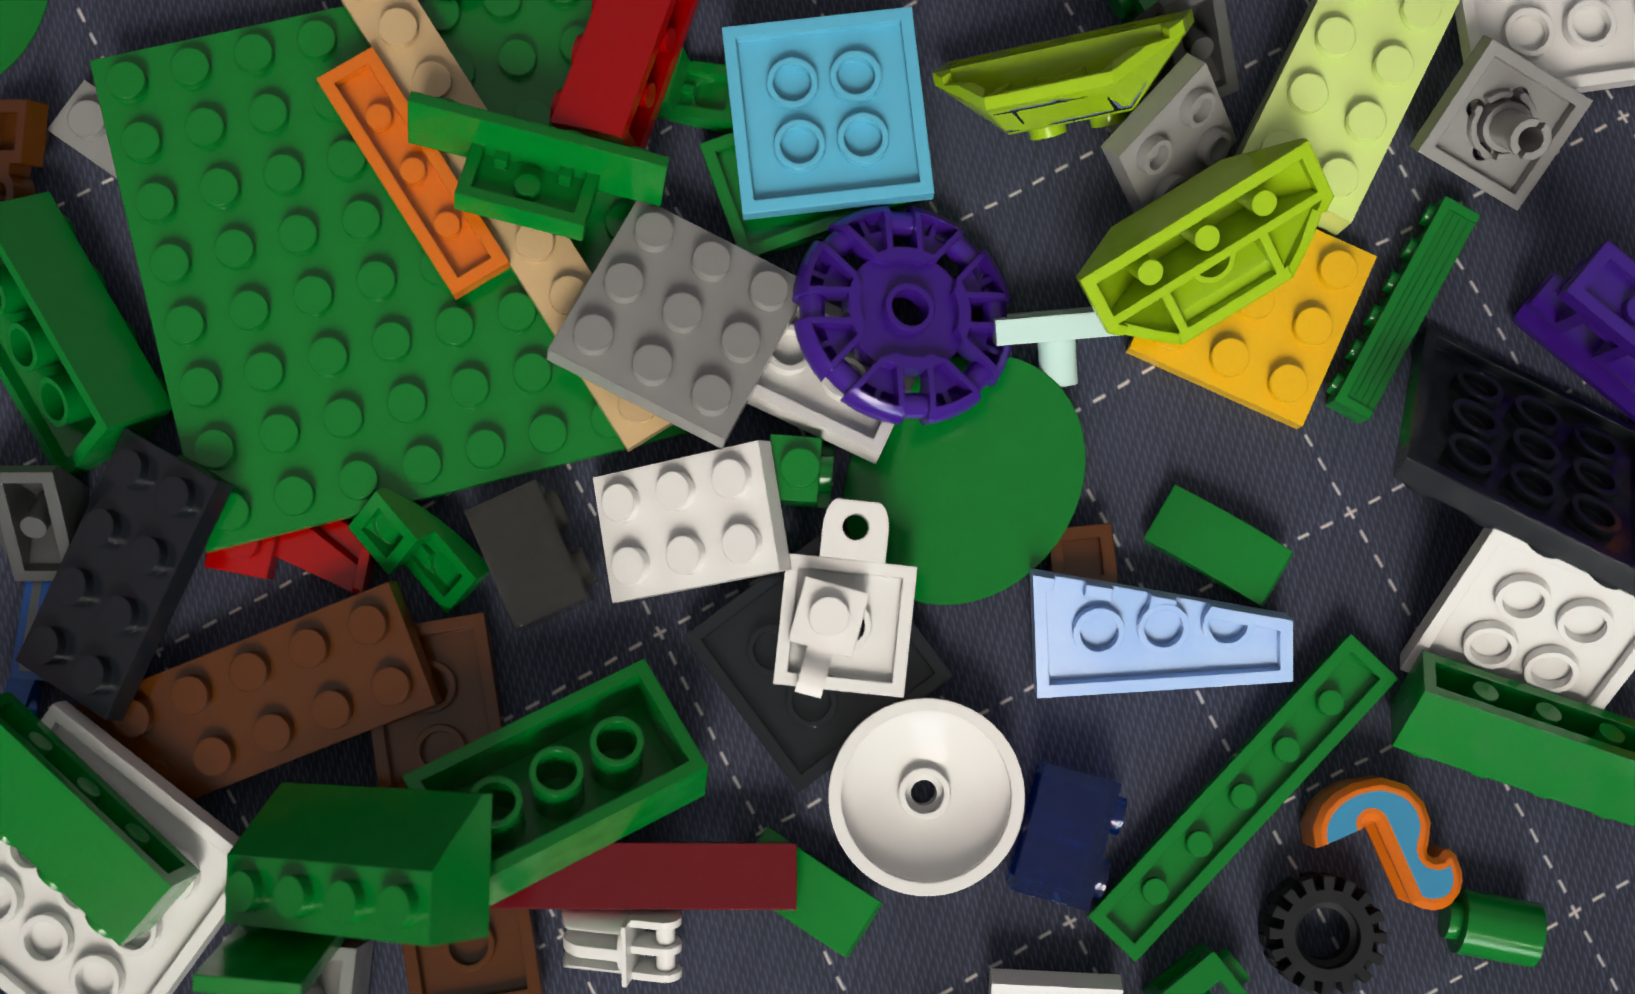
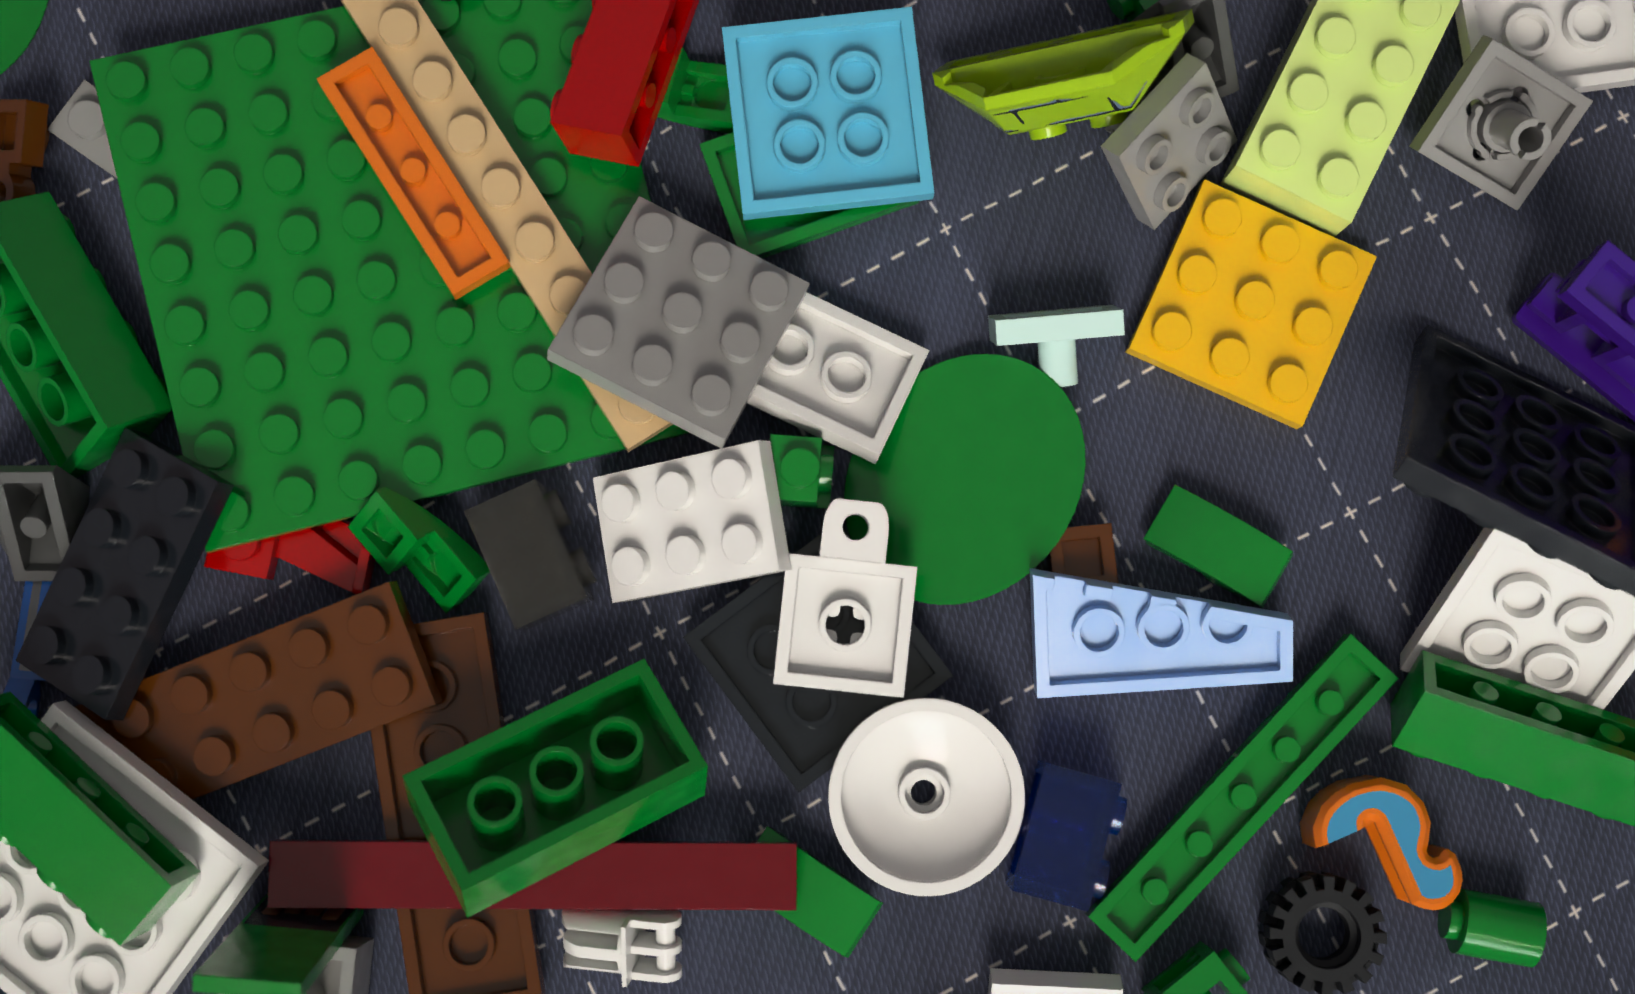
green slope [225,782,492,946] -> none
green bracket [407,91,670,241] -> none
white plate [788,576,870,699] -> none
dark purple plate [792,205,1012,425] -> none
lime wedge [1076,138,1334,345] -> none
green piece [1325,196,1480,424] -> none

